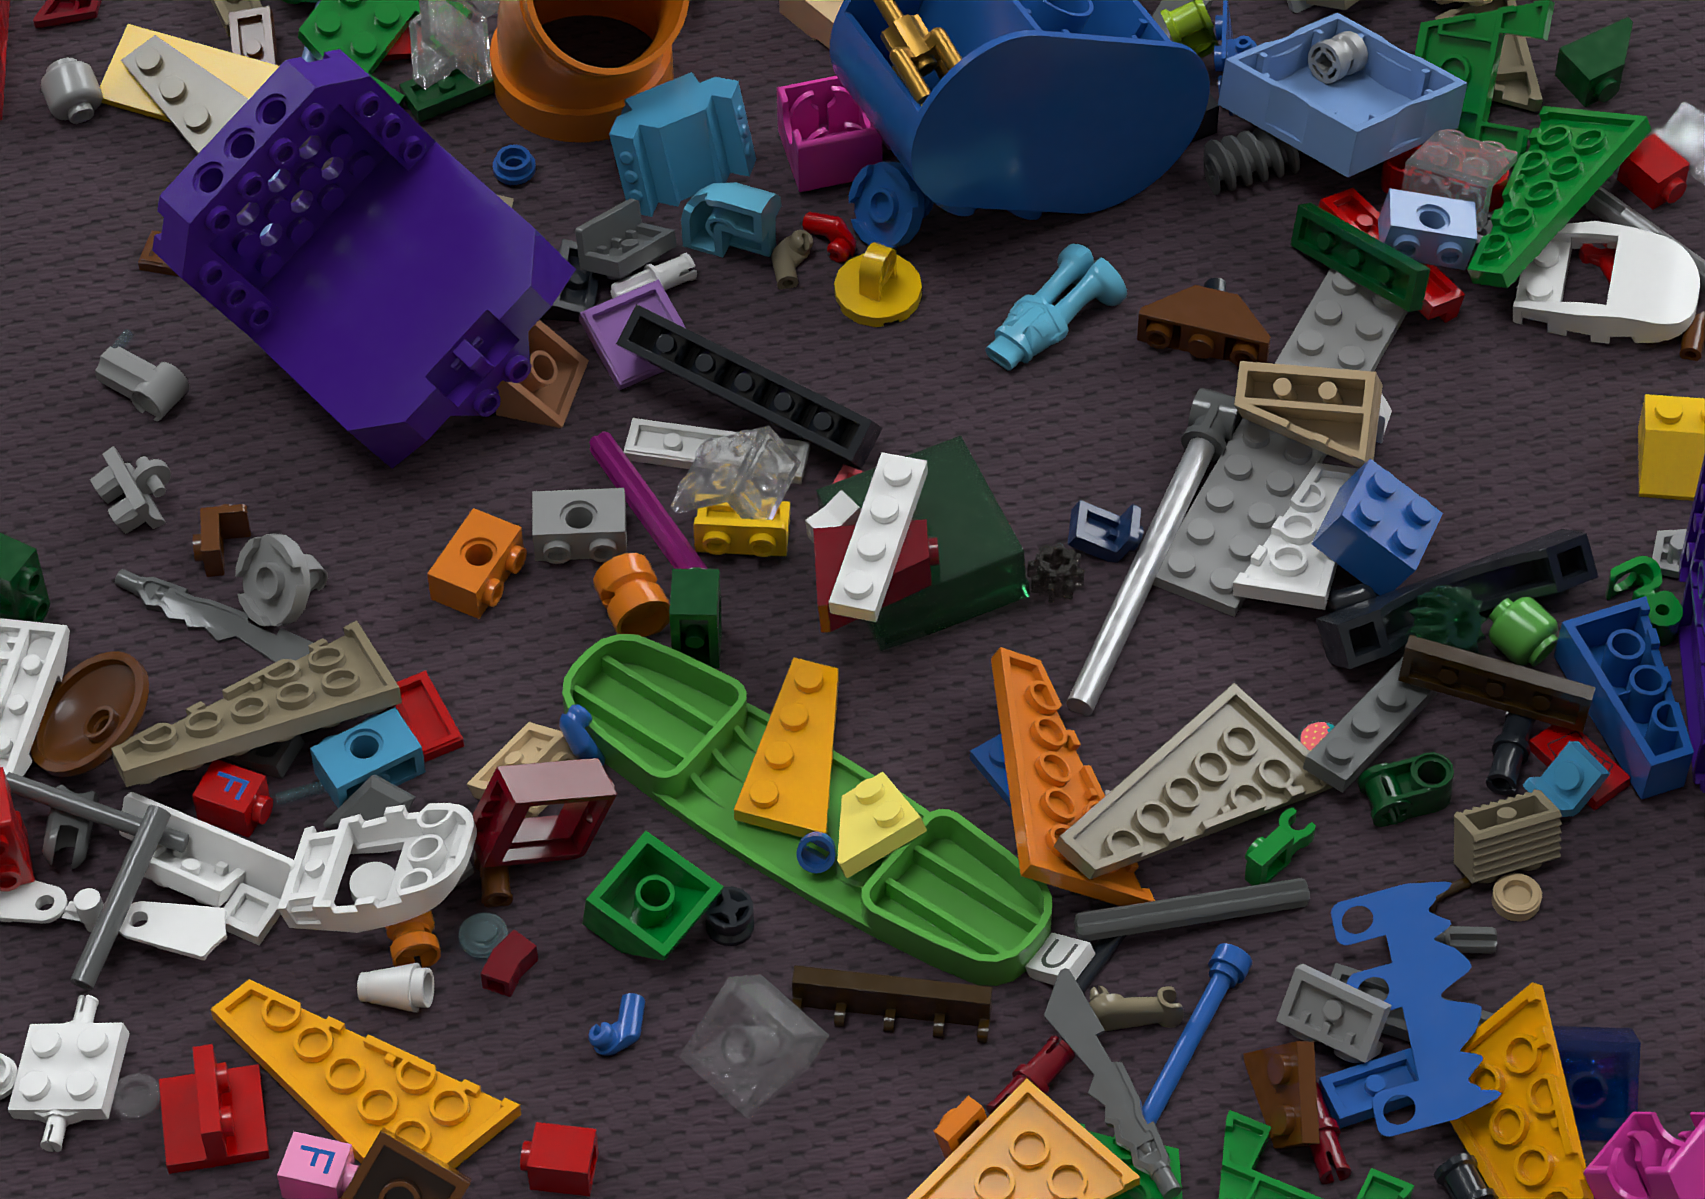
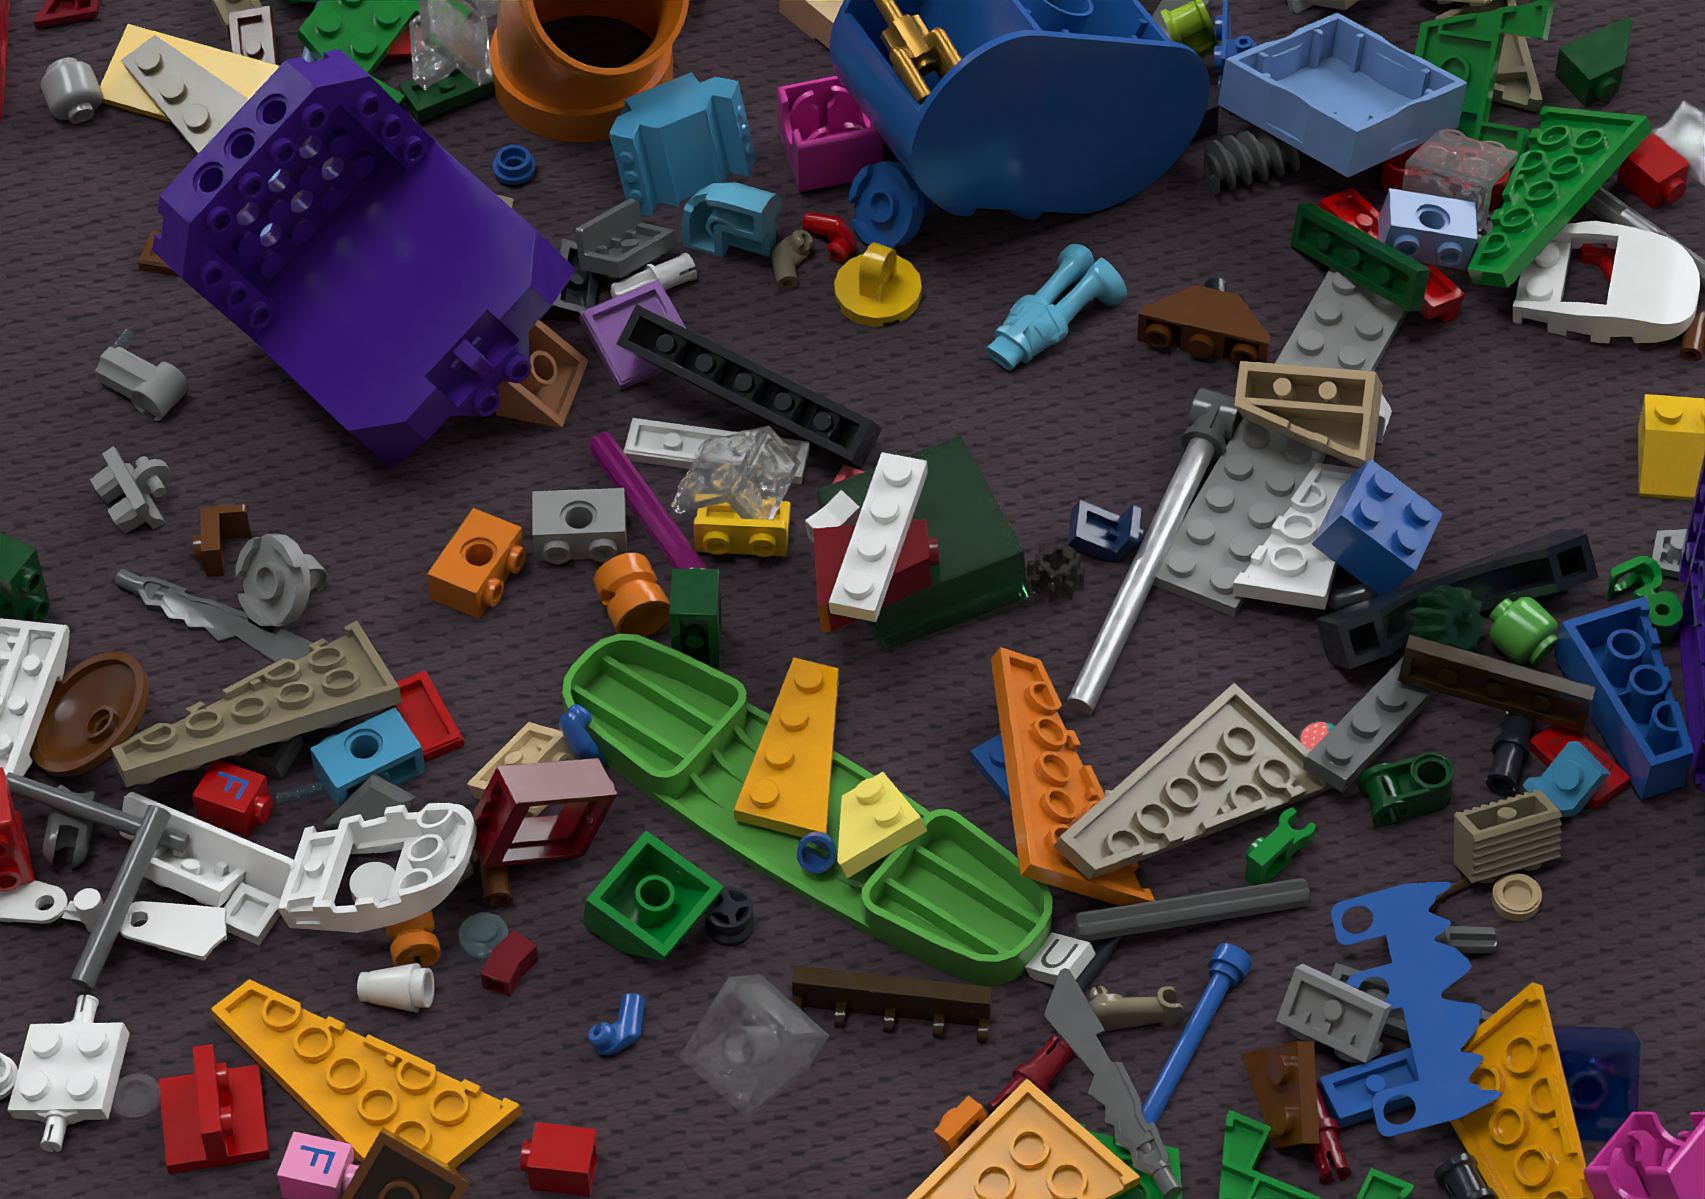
light grey wheel [1308,31,1368,84] -> none

